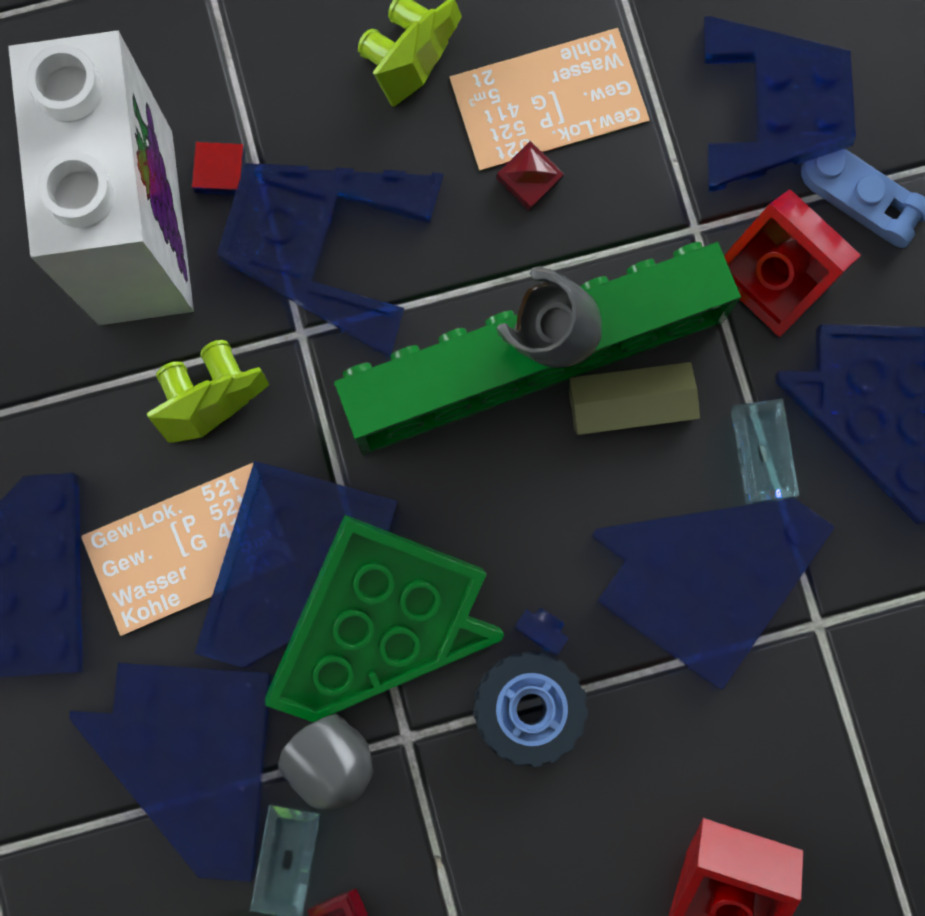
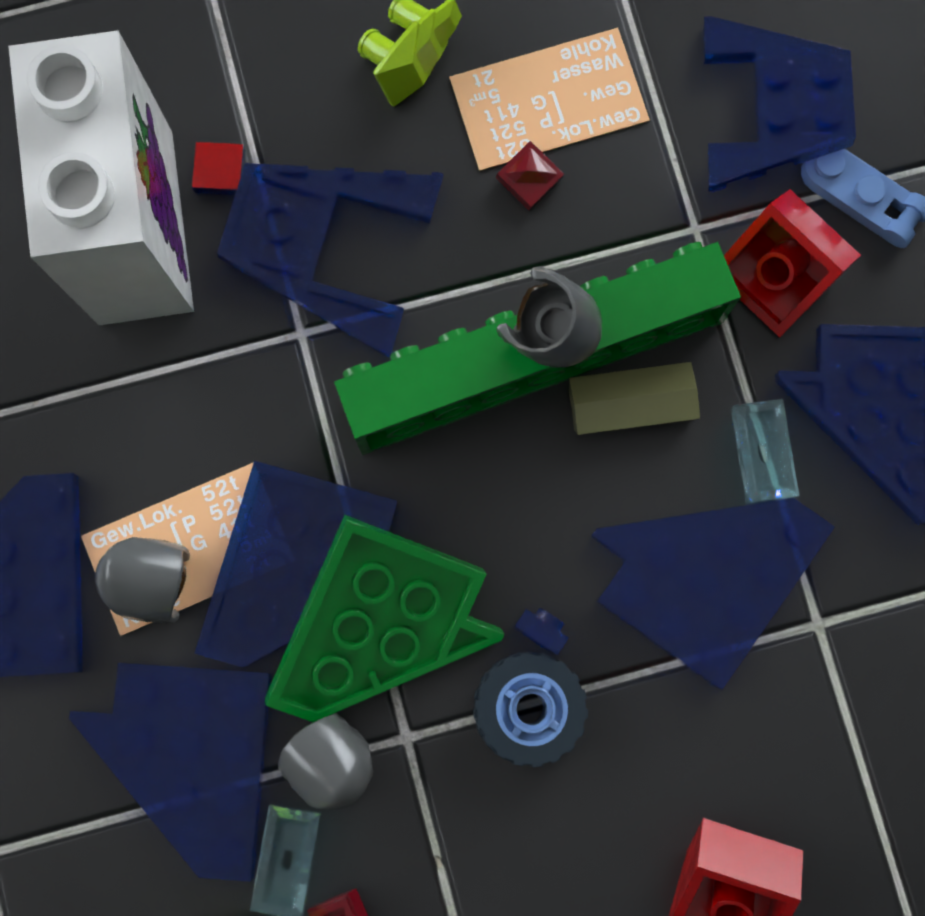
lime connector [146,340,270,443] -> none
none -> dark grey piece [95,537,190,624]

